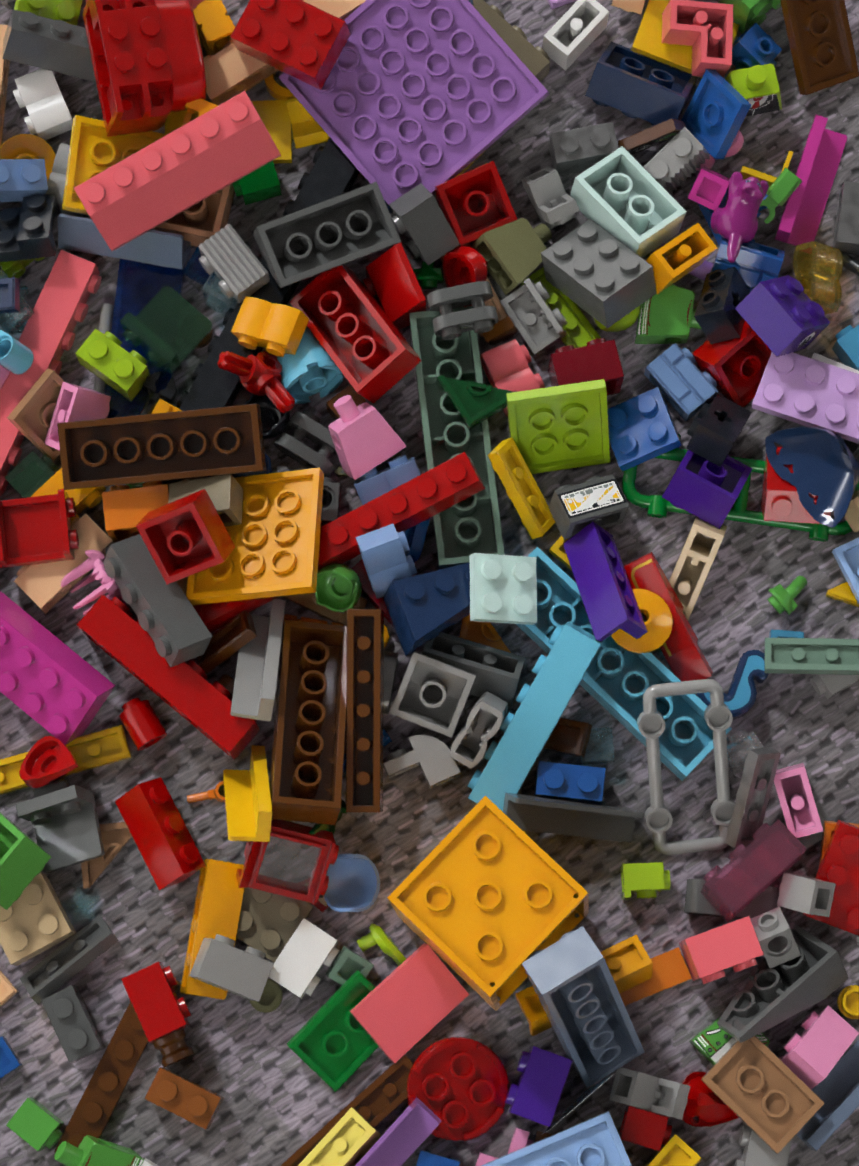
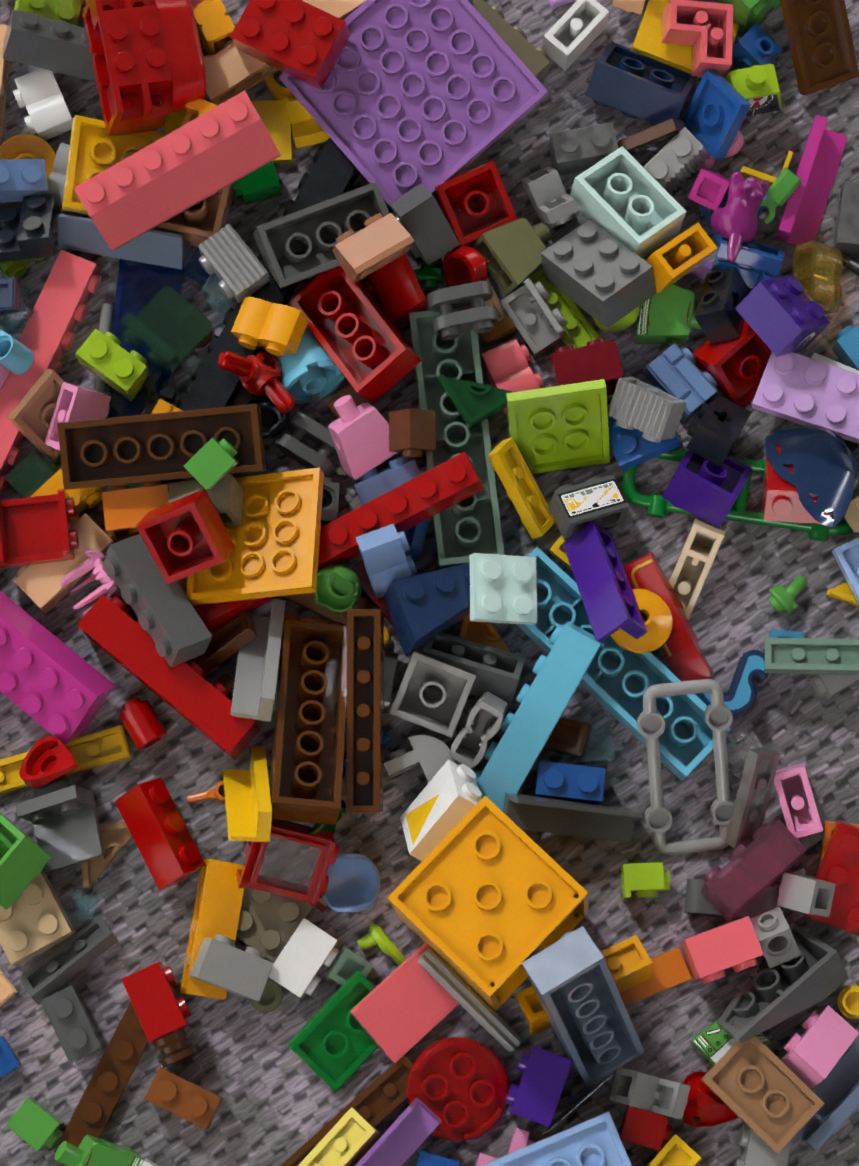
none -> bright green brick [184,438,239,490]
none -> nougat slope [332,213,414,284]
none -> reddish brown brick [389,408,436,459]
none -> white brick [400,759,482,861]
none -> light grey axle [418,949,522,1052]
none -> light grey brick [608,377,687,443]

